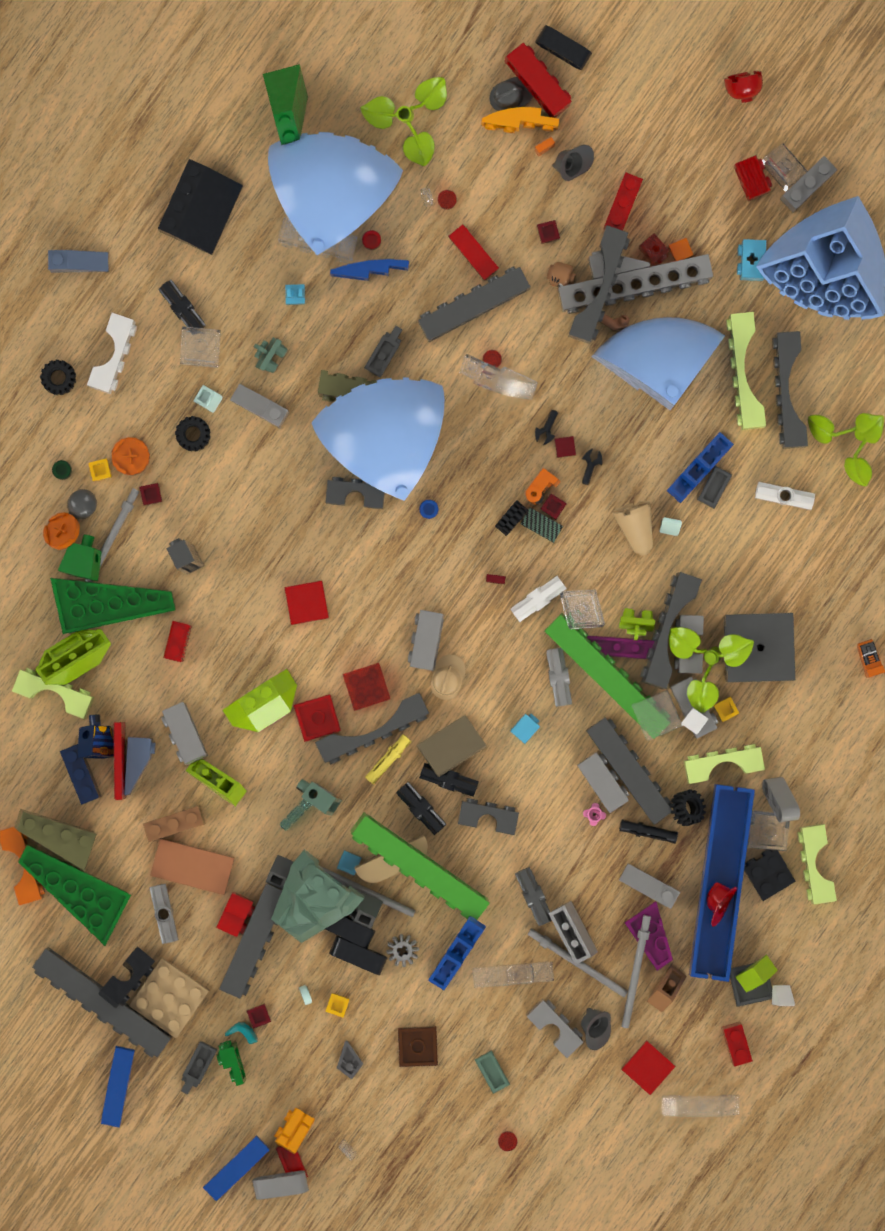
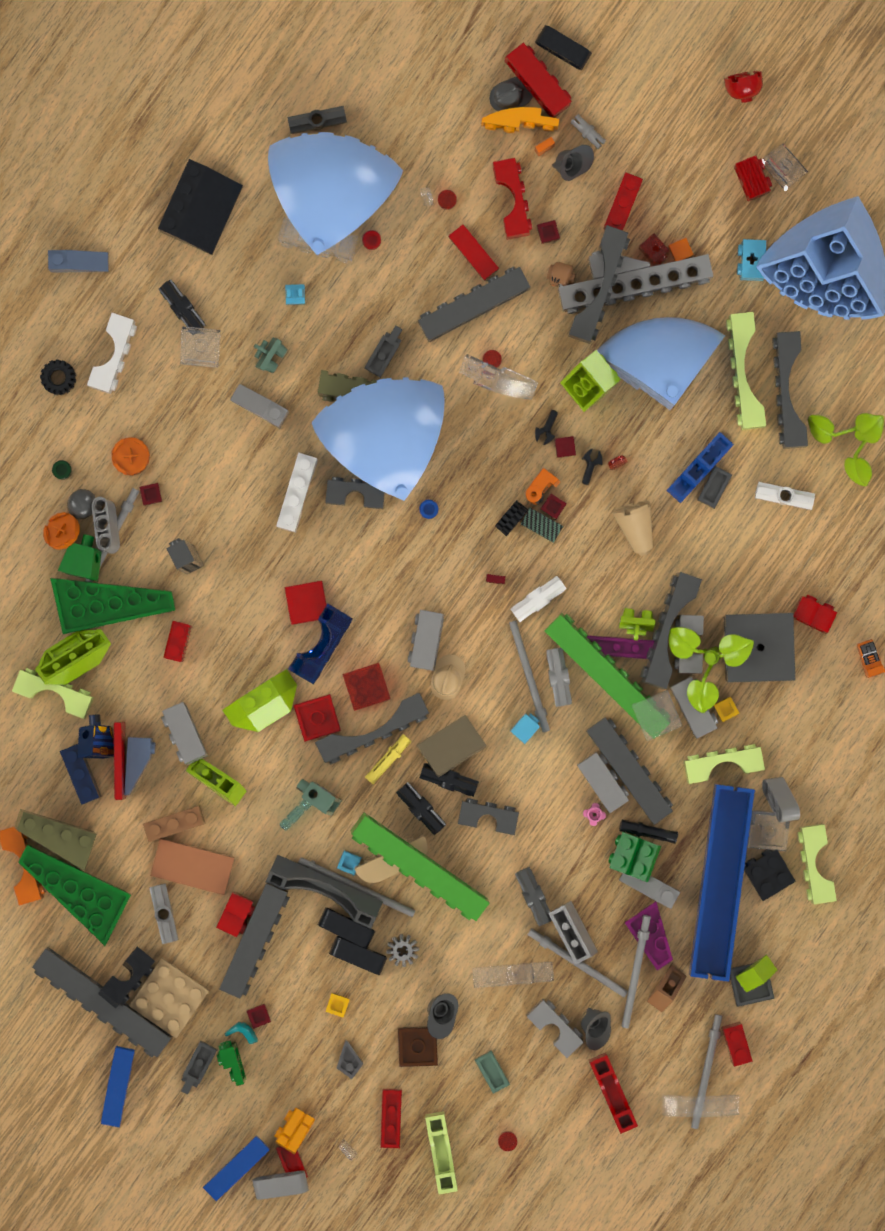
yellow tile [88,458,112,482] -> none
black tyre [175,416,211,452] -> none
light aqua slope [193,385,223,413] -> none
green slope [263,64,308,145] -> none
sand green wedge [271,849,365,943] -> none
light aqua tile [299,985,312,1005] -> none
blue slope [330,259,409,281] -> none
lime plant [360,77,447,166] -> none
blue slope [428,916,486,990] -> none
clear tile [560,589,605,629] -> none
nougat arm [601,314,629,331] -> none
red tile [621,1040,676,1095] -> none
light aqua slope [660,517,682,536] -> none
black tyre [670,789,706,826] -> none
white slope [681,708,708,734] -> none
red piece [706,882,737,927] -> none
white slope [772,985,795,1006] -> none
light grey arch [780,156,837,213] -> none
none -> light grey beam [92,497,120,554]
none -> white arch [276,453,318,533]
none -> dark grey piece [287,106,347,134]
none -> clear blue arch [288,604,353,685]
none -> red tile [380,1089,402,1148]
none -> yellowish green arch [425,1111,458,1194]
none -> dark grey piece [427,993,459,1039]
none -> red arch [492,158,533,240]
none -> light grey bar [509,621,550,732]
none -> lime brick [560,350,621,412]
none -> light grey pin [570,114,606,149]
none -> red arch [589,1052,638,1134]
none -> clear red tile [608,455,628,470]
none -> green plate [608,832,661,882]
none -> light grey bar [691,1014,722,1129]
none -> red brick [793,595,838,634]

